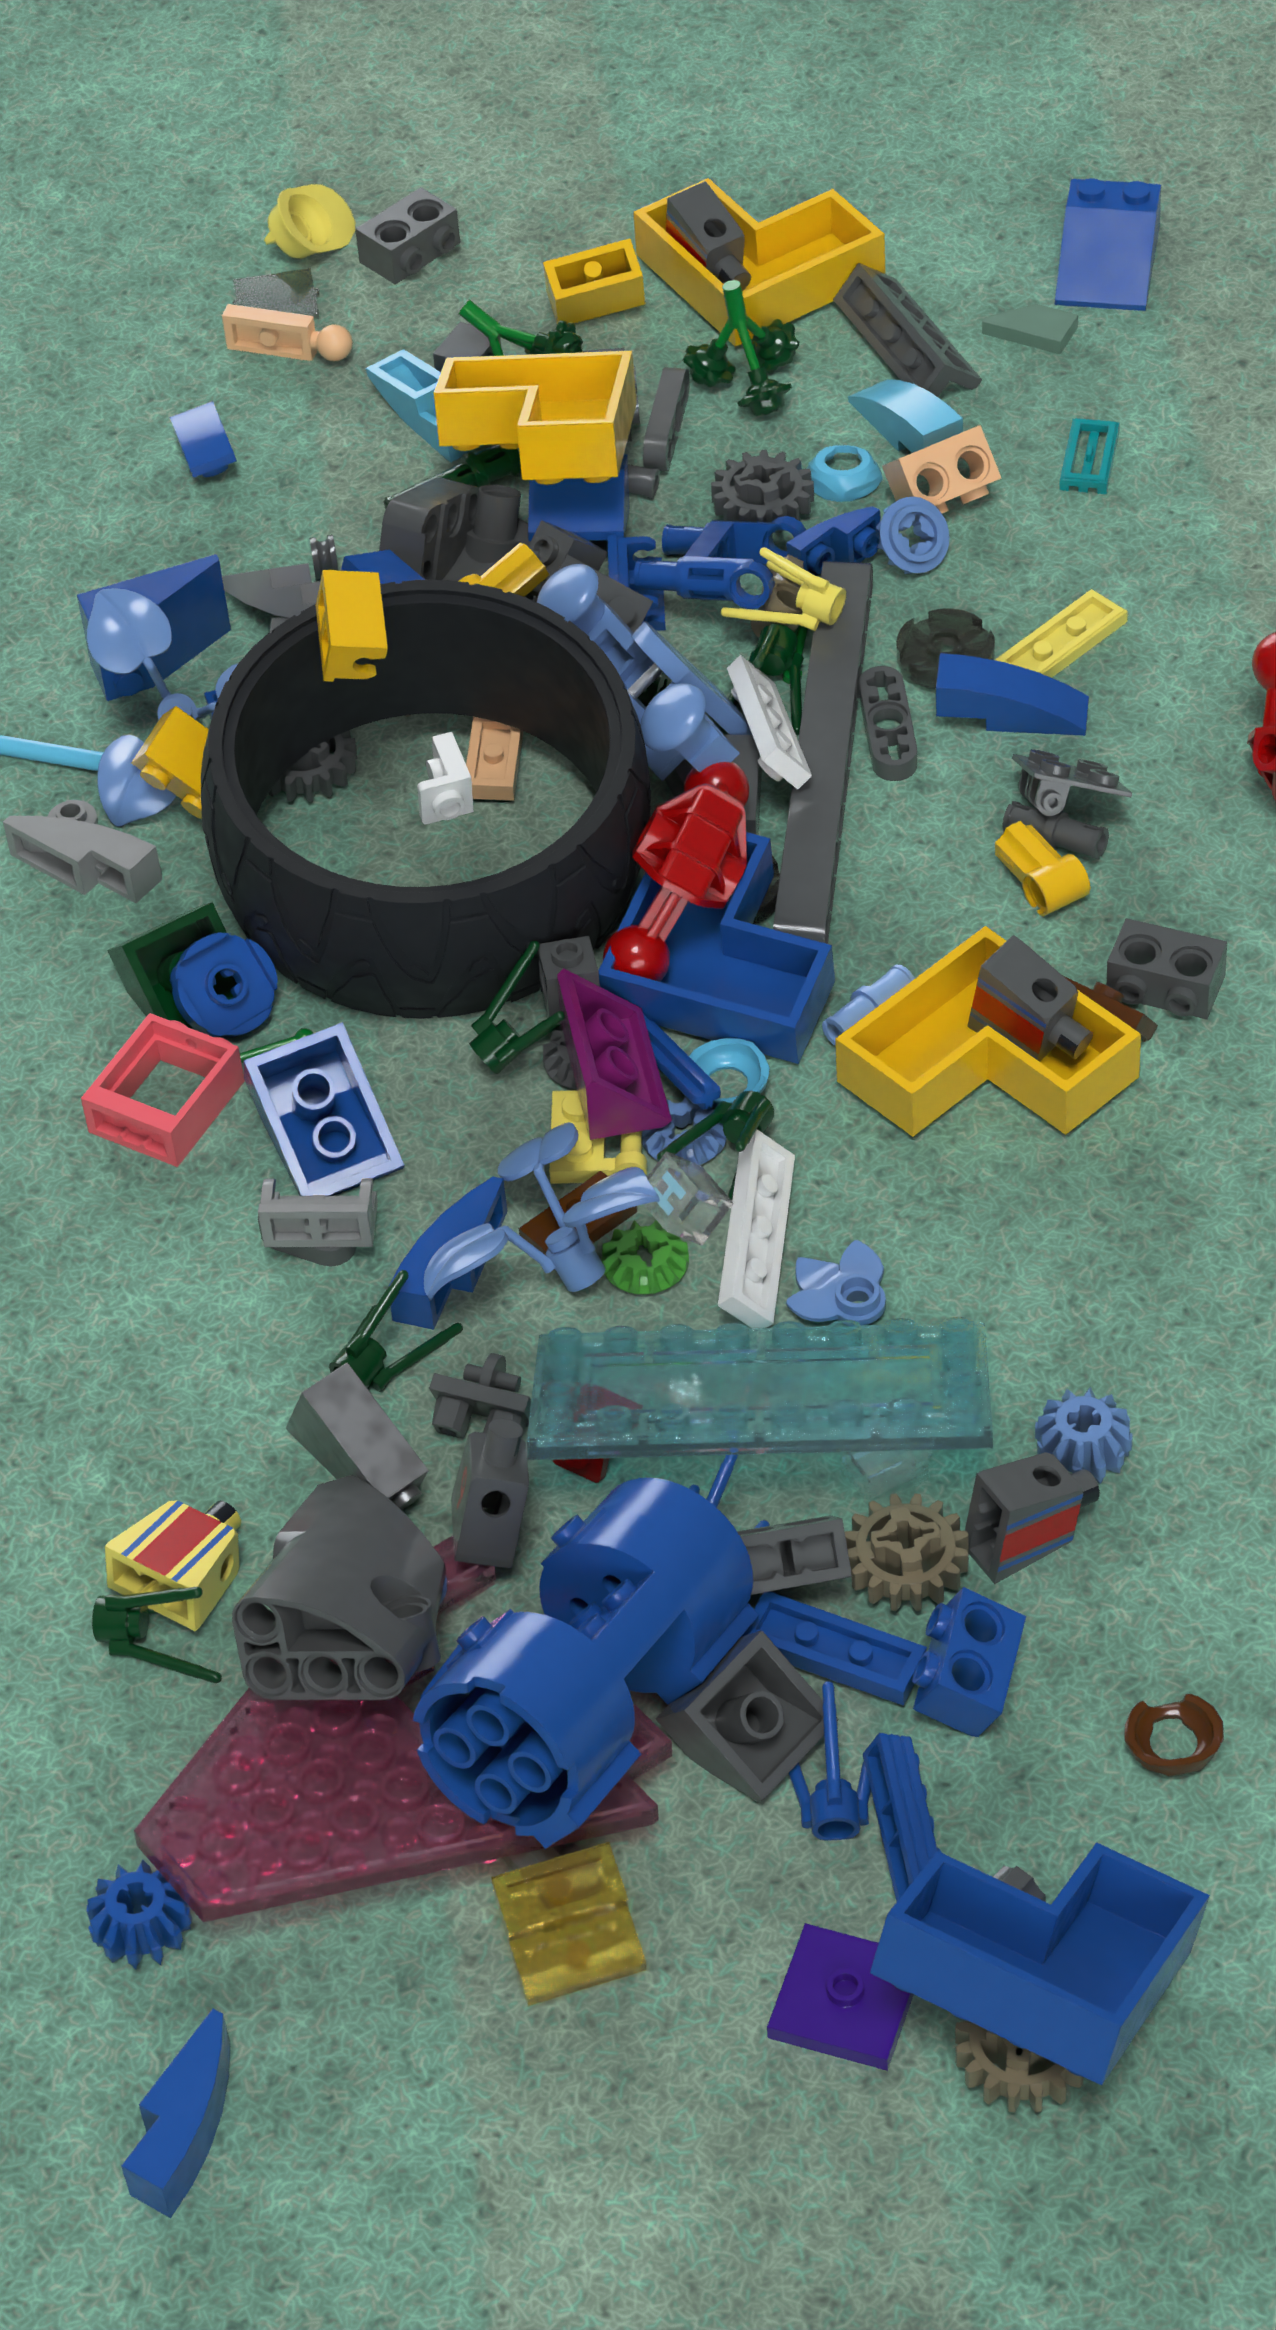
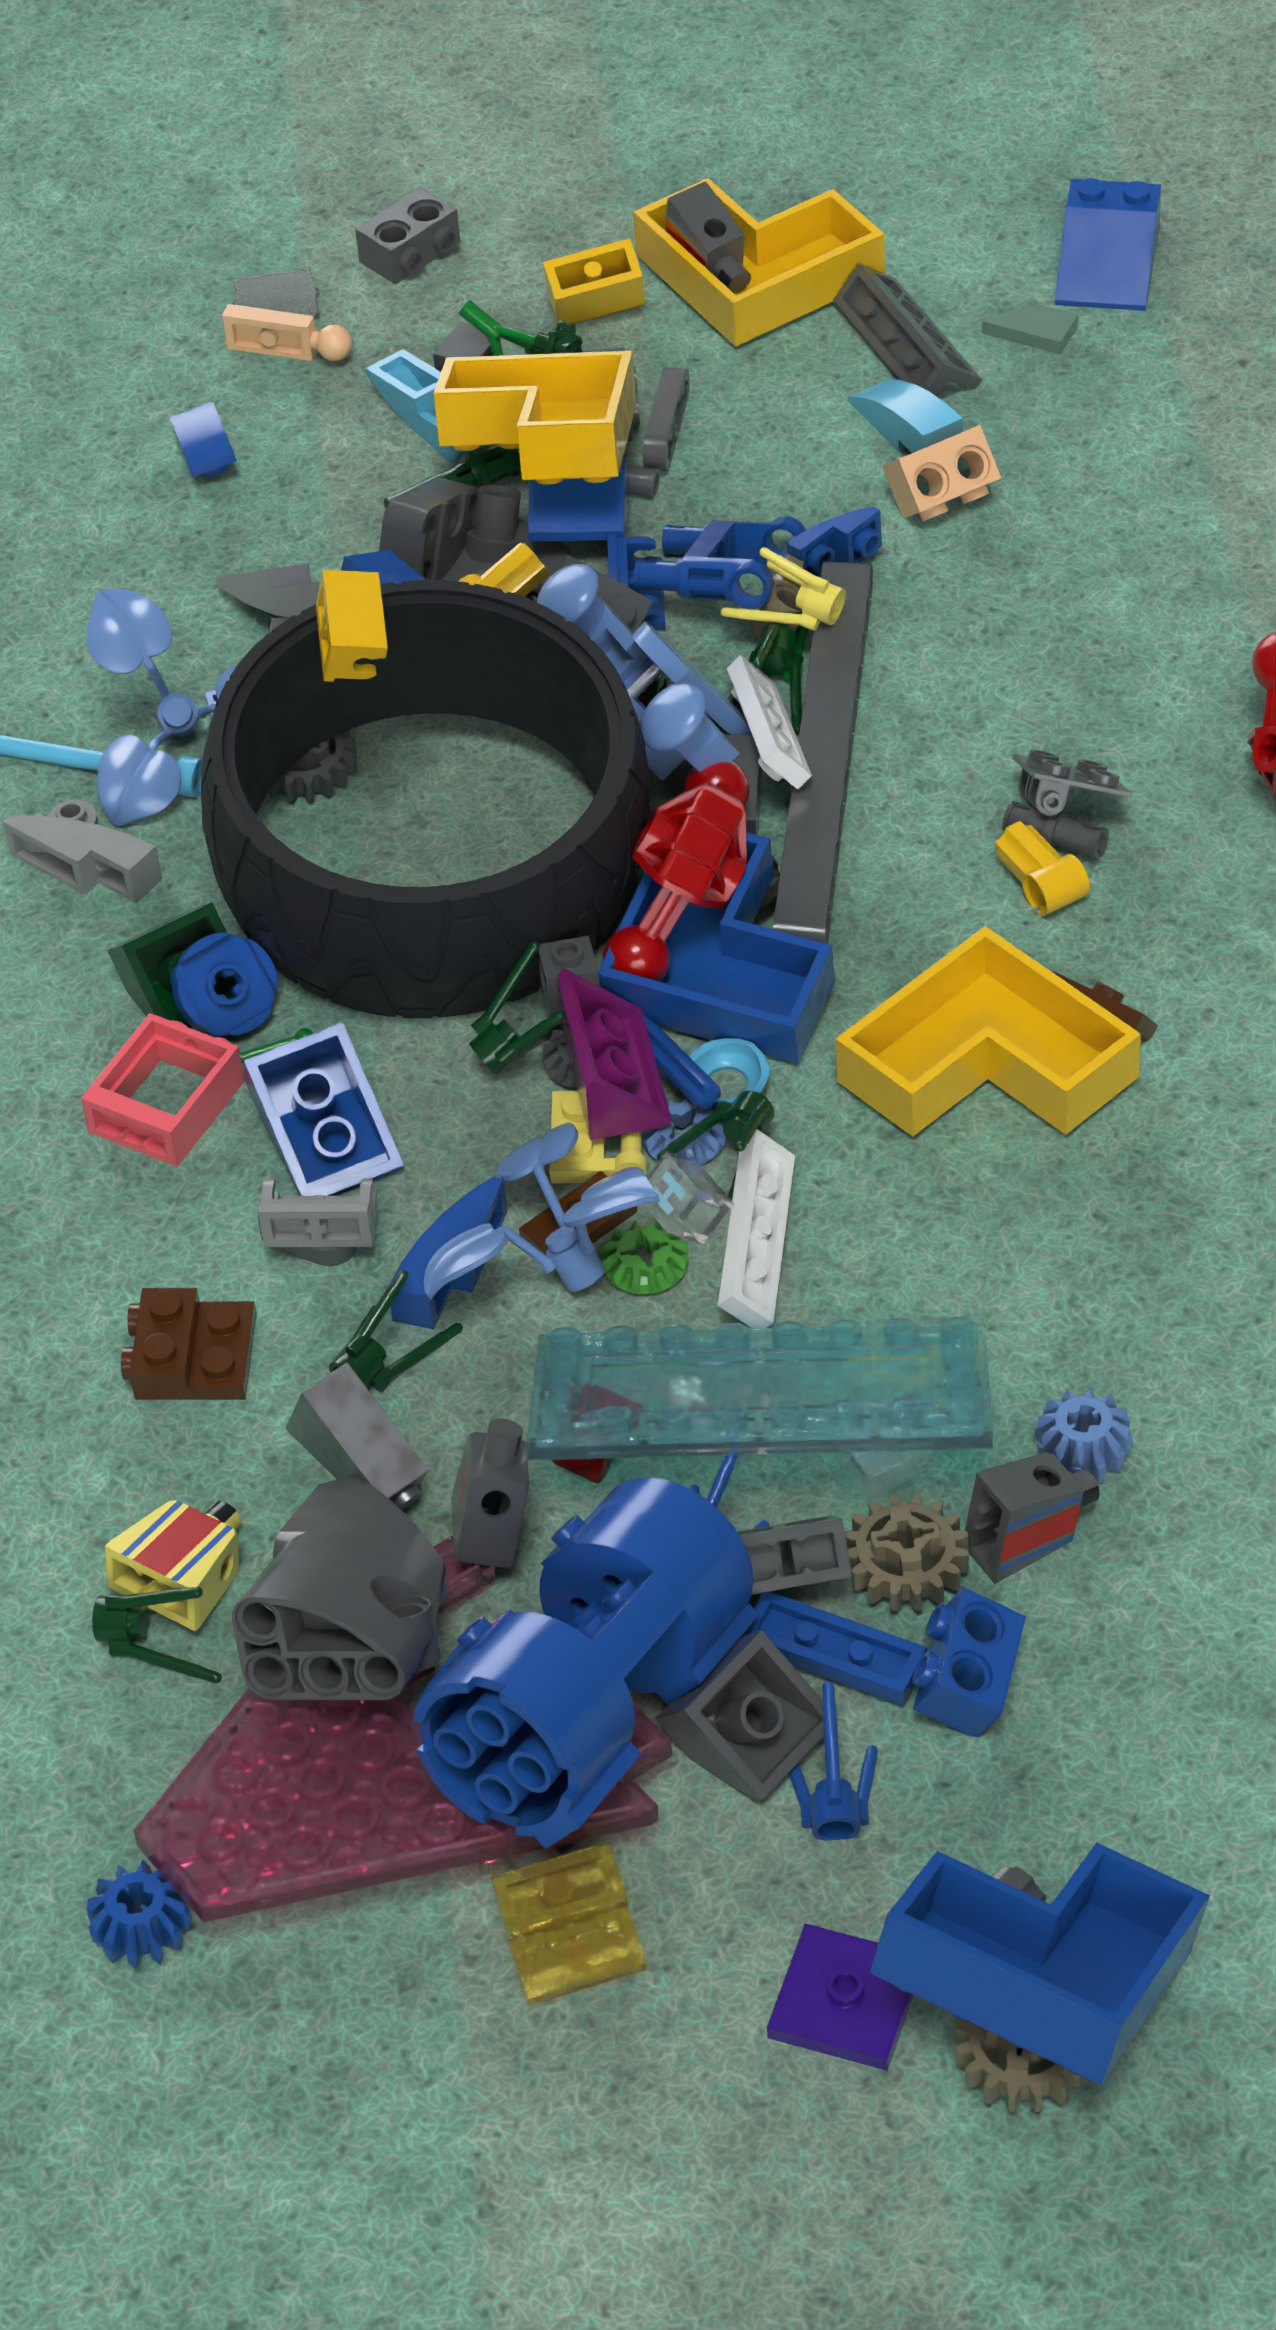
blue slope [77,554,231,701] -> none
blue slope [121,2009,230,2218] -> none
yellow brick [131,706,209,819] -> none
light yellow piece [264,184,355,259] -> none
dark grey bush [309,534,339,580] -> none
white bracket [417,732,473,824] -> none
dark grey hips [429,1353,540,1438] -> none
light nougat plate [466,716,523,801] -> none
dark grey brick [528,520,608,580] -> none
dark green plant [683,280,800,417] -> none
dark grey gear [711,450,814,533] -> none
medium blue plate [786,1240,886,1326] -> none
medium azure piece [807,445,883,502] -> none
light blue pin [822,964,915,1046] -> none
dark grey beam [859,666,917,781] -> none
blue piece [863,1733,941,1902] -> none
medium blue gear [876,497,949,574] -> none
clear smoke plate [896,608,995,689] -> none
blue slope [936,653,1089,736] -> none
dark grey torso [967,935,1093,1062] -> none
light yellow tile [995,589,1128,678] -> none
teal tile [1059,418,1120,495] -> none
dark grey brick [1106,918,1227,1020] -> none
reddish brown piece [1125,1694,1224,1776] -> none
none -> reddish brown plate [121,1288,257,1400]

